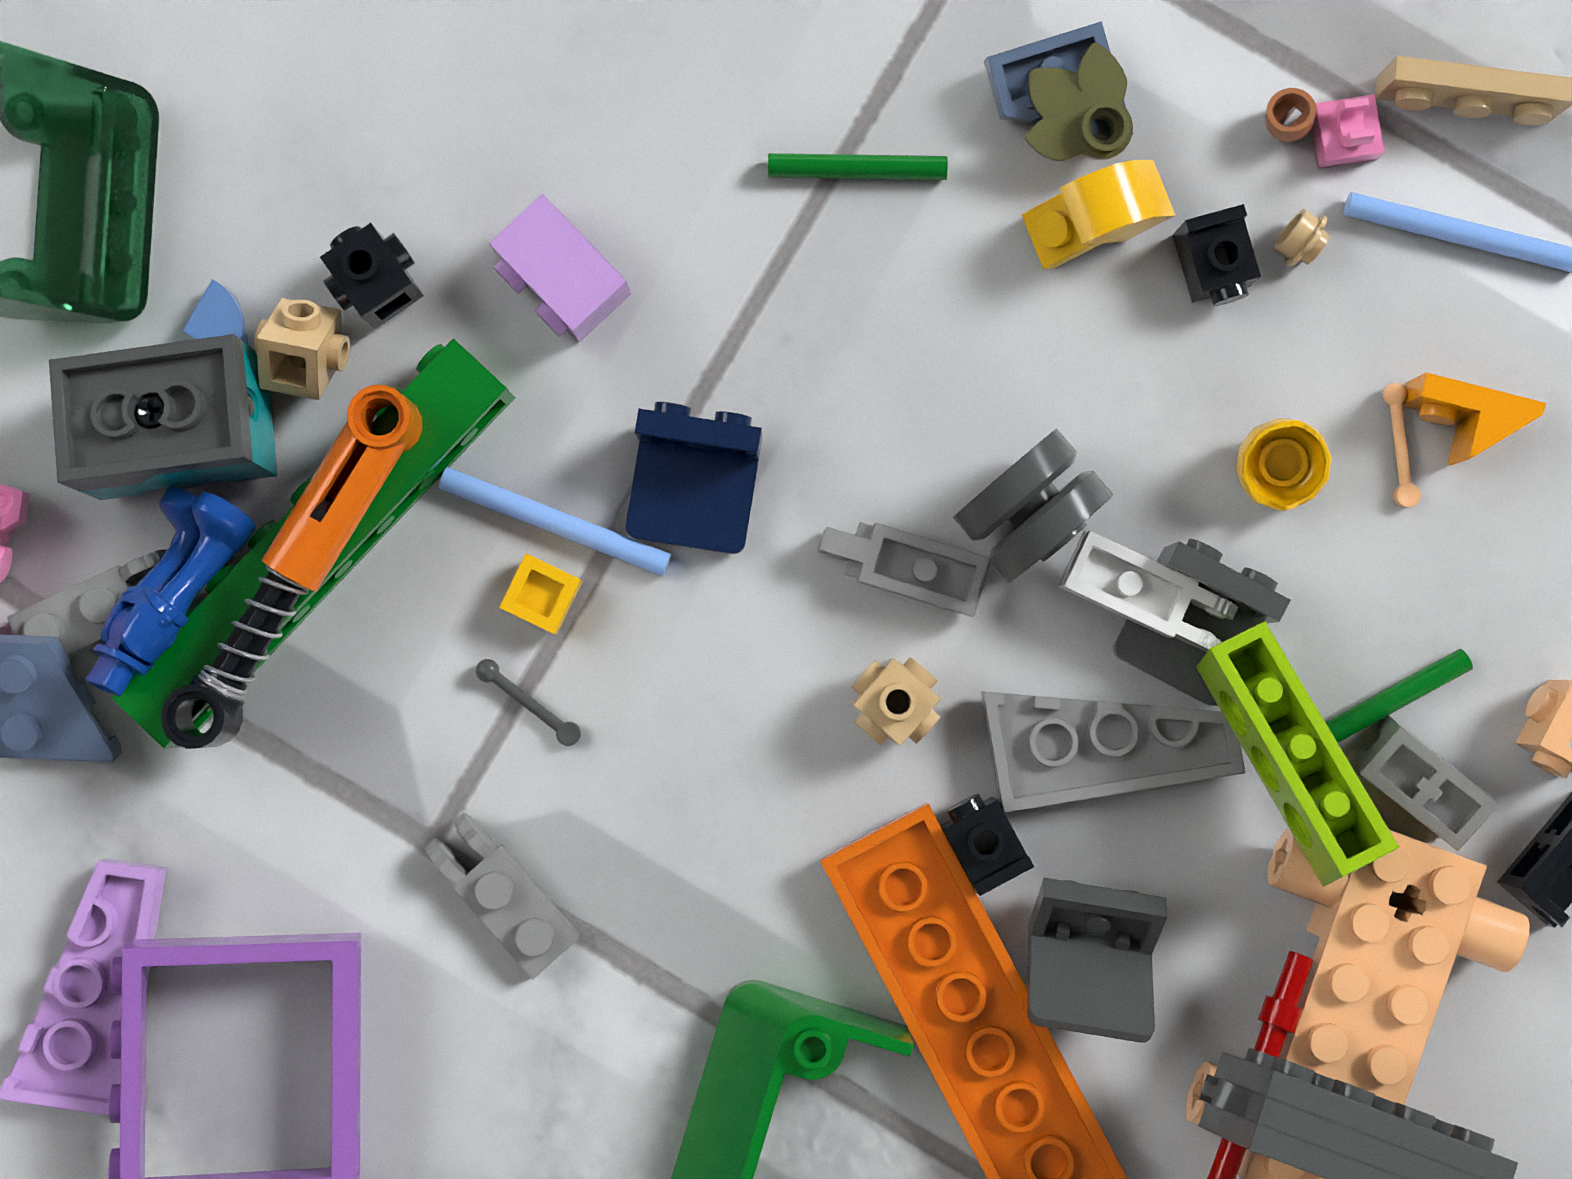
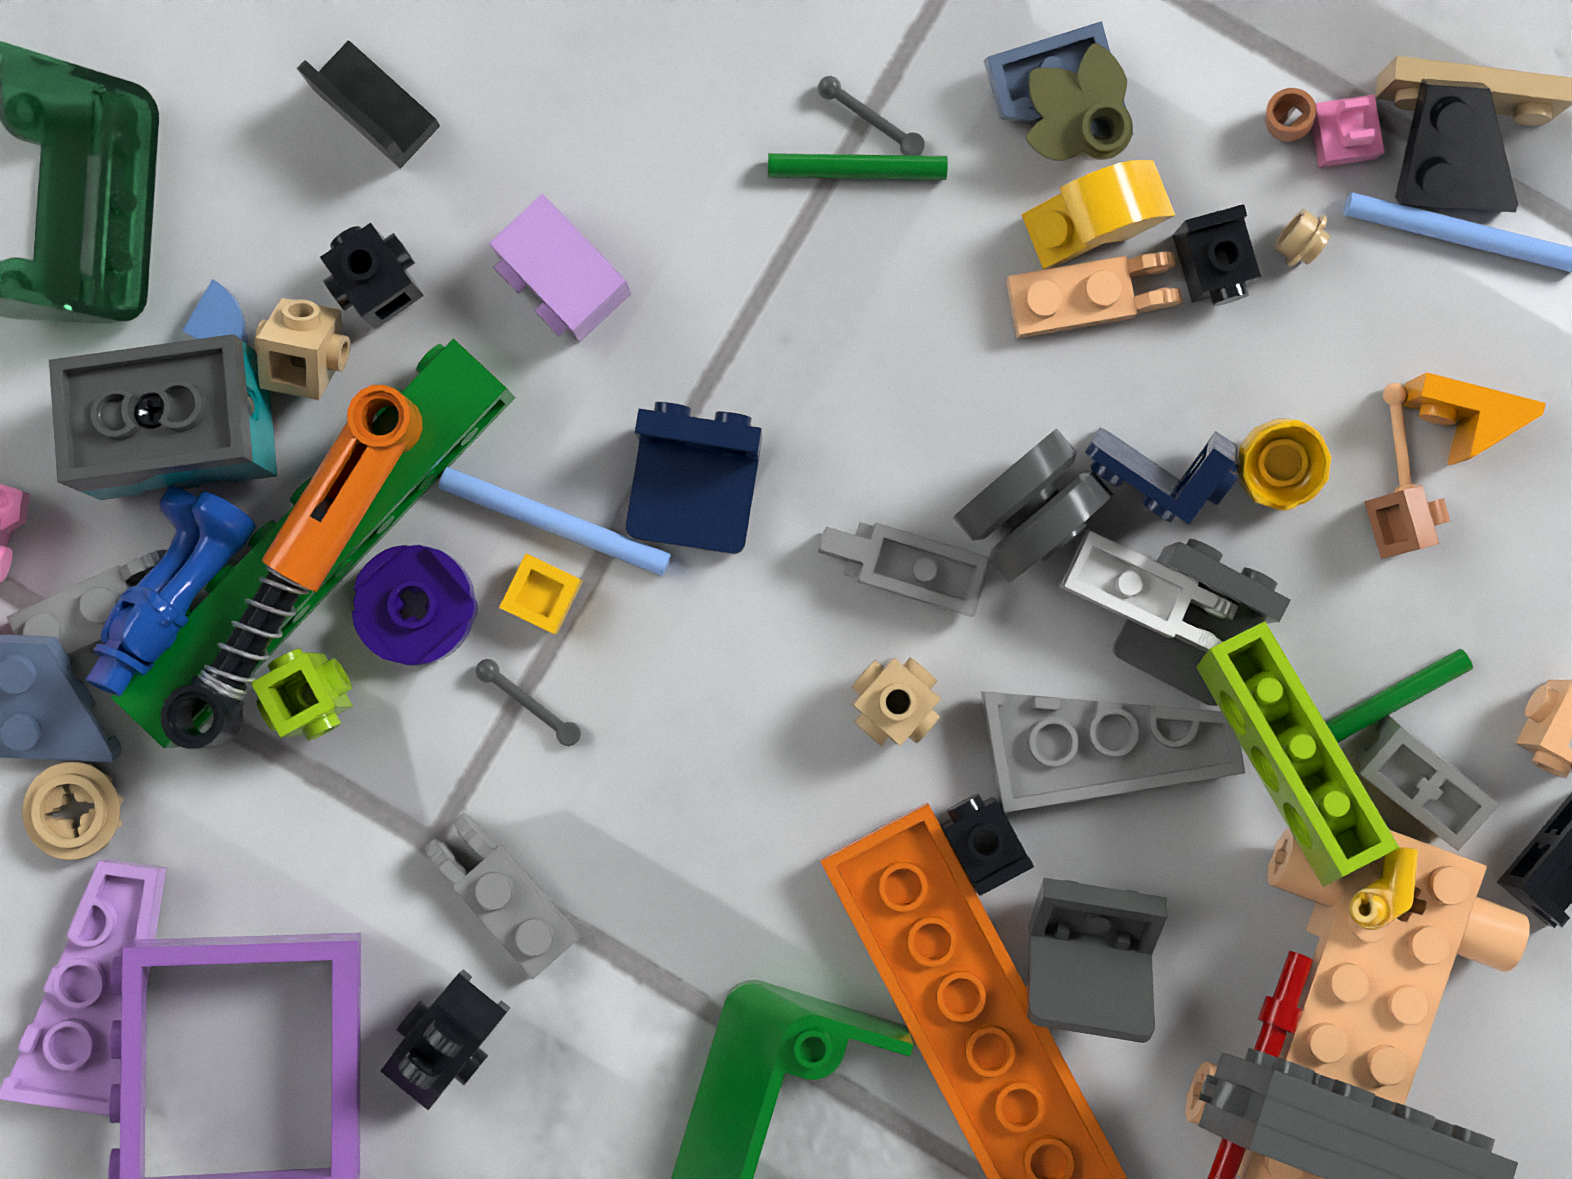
none -> tan gear [22,762,124,860]
none -> lime brick [251,648,353,741]
none -> pearl dark grey panel [296,40,440,169]
none -> dark purple plate [352,545,478,666]
none -> black hinge [380,969,510,1110]
none -> dark grey hinge [818,76,925,155]
none -> light nougat hinge [1006,251,1183,339]
none -> dark blue bracket [1085,427,1239,524]
none -> yellow arm [1349,846,1418,930]
none -> nougat tile [1364,485,1450,559]
none -> black wing [1395,79,1518,213]

